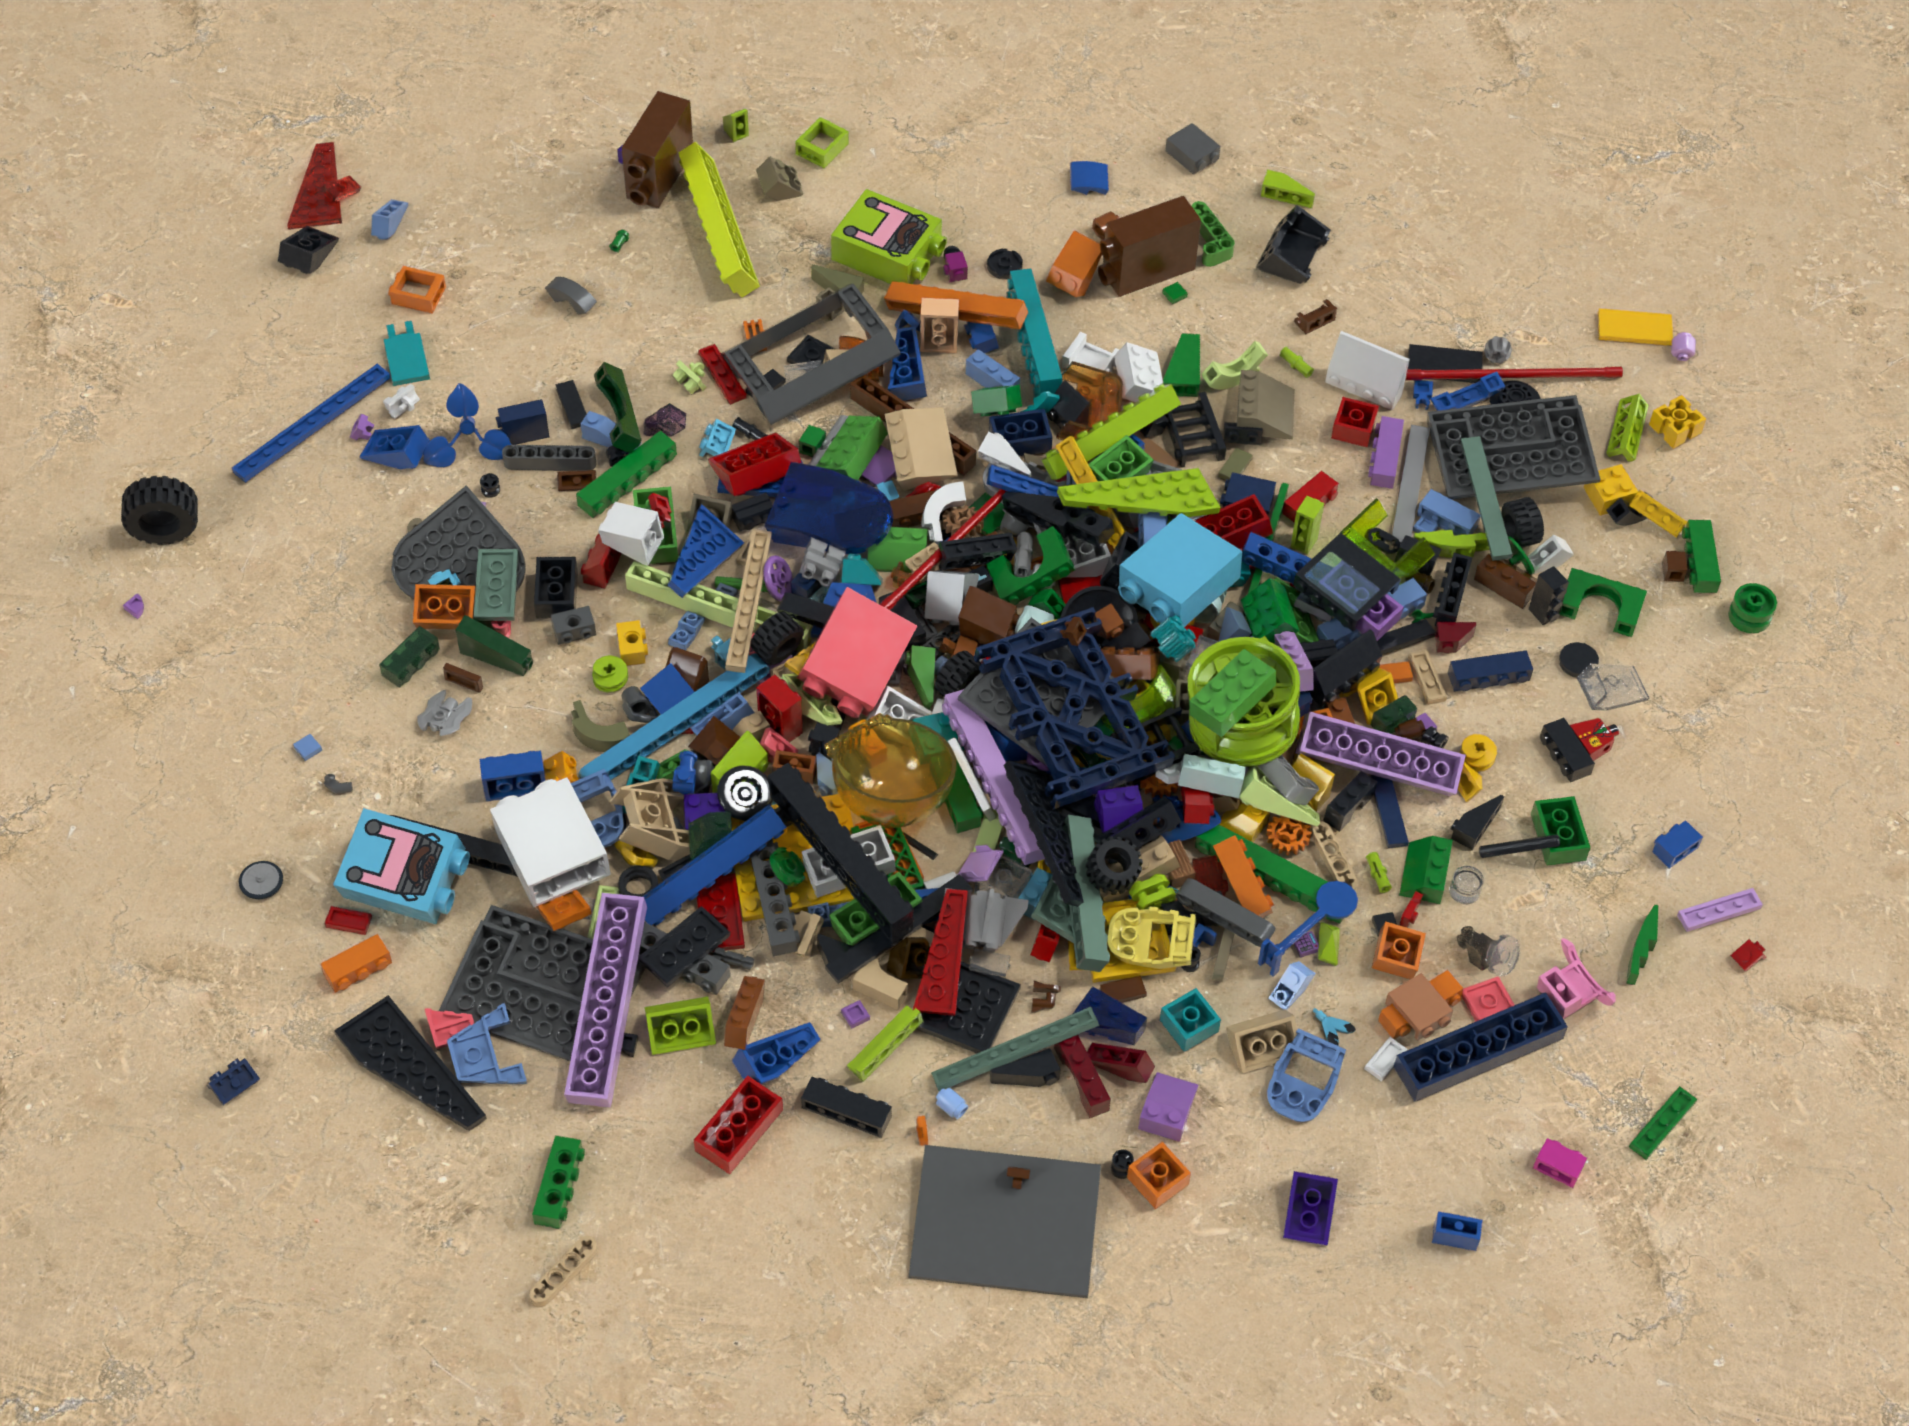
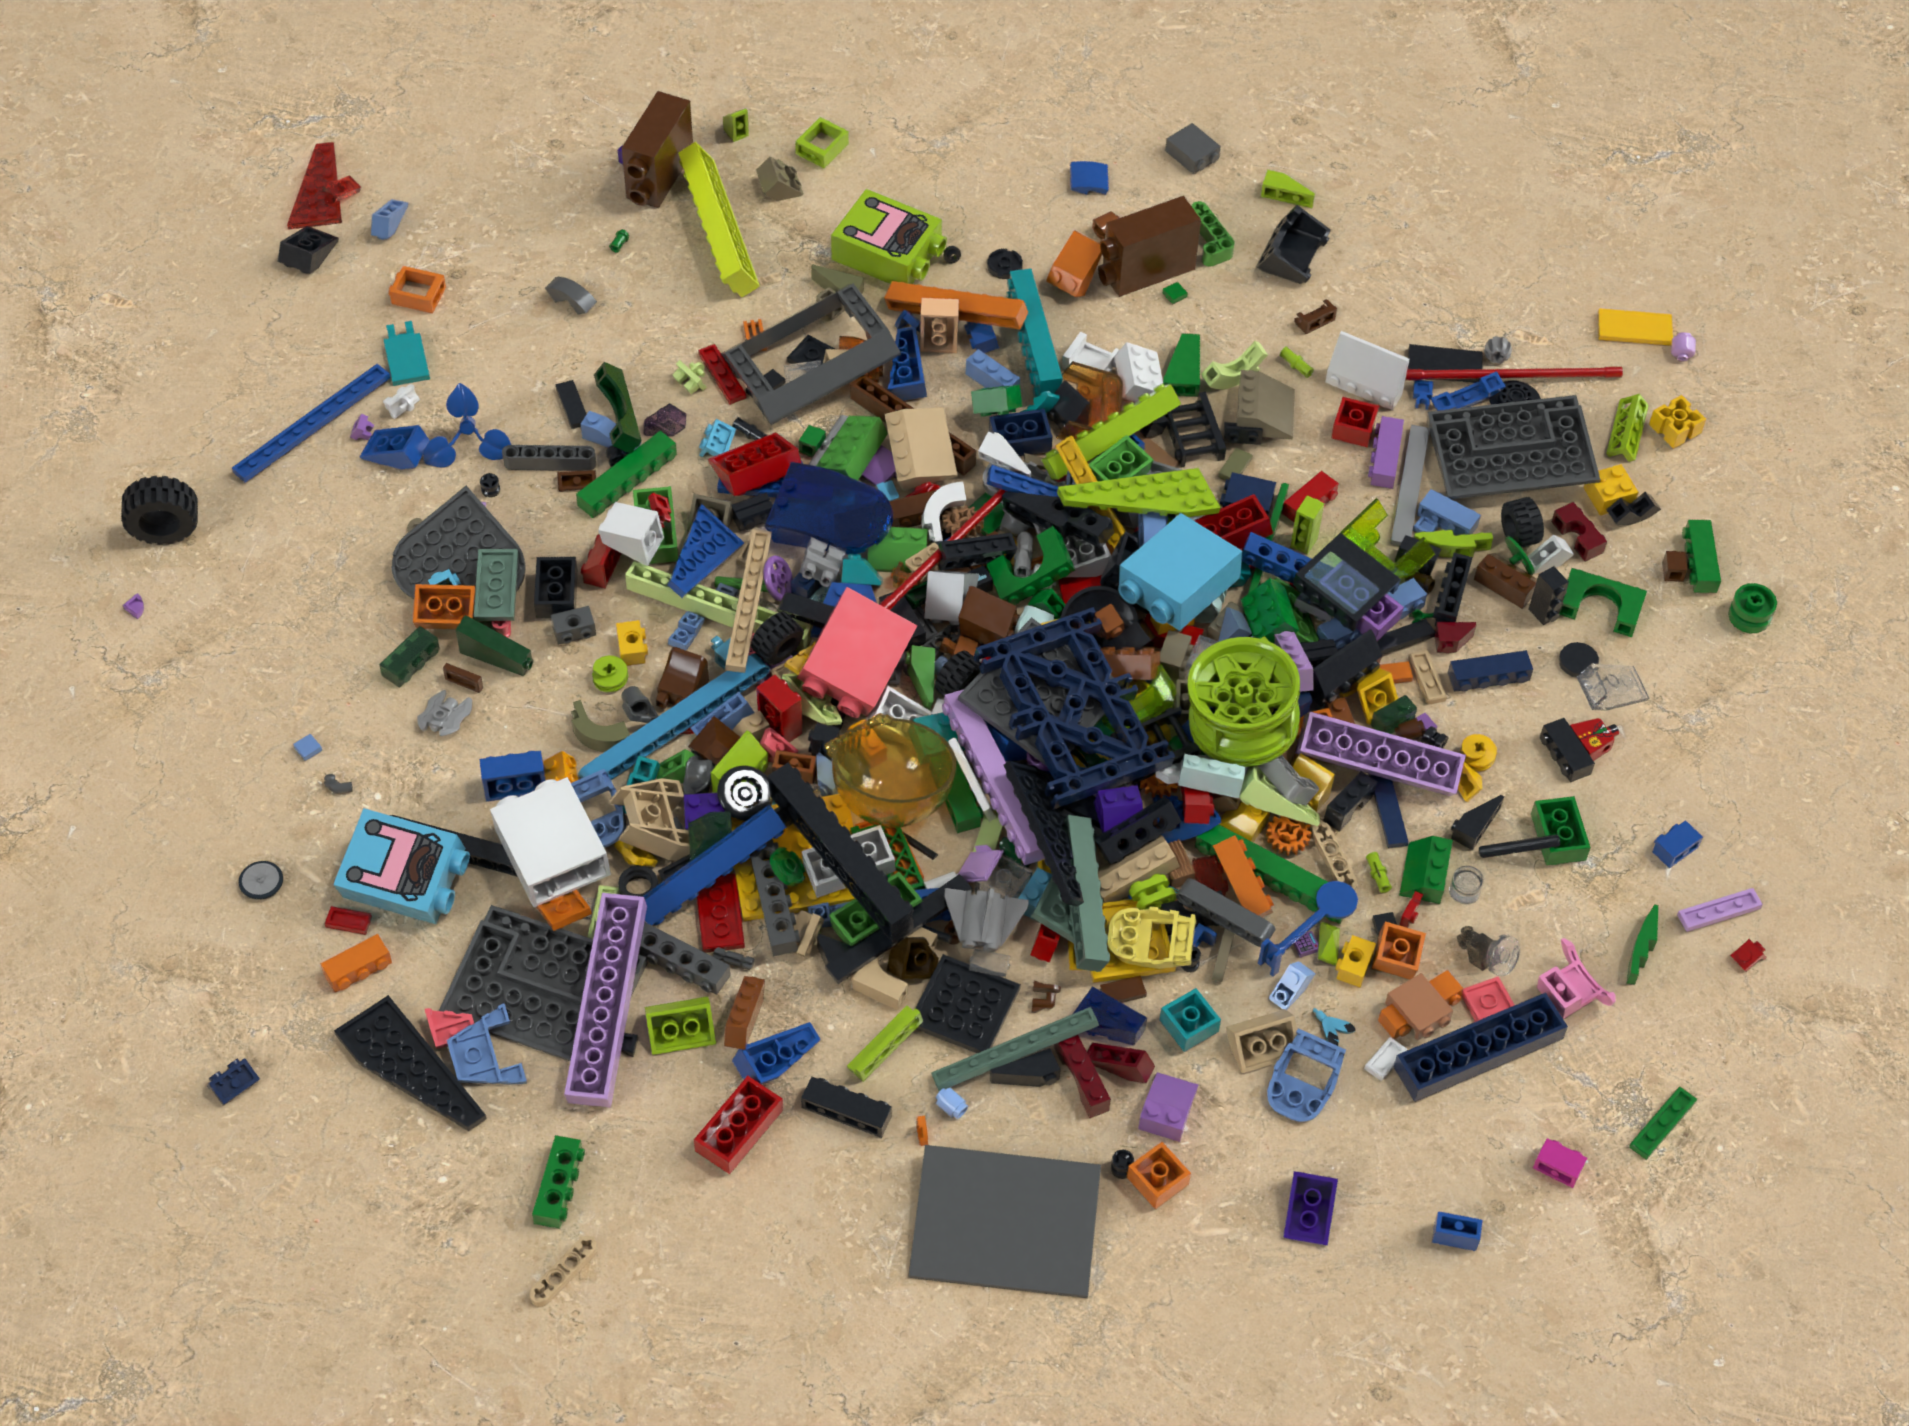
dark blue brick [495,399,550,445] -> none
black tile [638,906,730,987] -> none
blue tile [640,663,694,714] -> none
blue connector [672,751,698,795] -> none
medium lavender tile [841,1000,870,1029] -> none
red wing [913,889,968,1016] -> none
magenta brick [943,251,968,282] -> none
reddish brown tile [1007,1166,1030,1189] -> none
reddish brown tile [1060,617,1087,646] -> none
black tyre [1086,836,1143,895] -> none
teal brick [1151,615,1196,662] -> none
bright green brick [1189,649,1276,737] -> none
black beam [1364,527,1400,554] -> none
sand green tile [1461,436,1512,561] -> none
yellow tile [1629,489,1687,538] -> none
none -> yellow brick [1335,935,1376,988]
none -> dark red arch [1551,502,1607,562]

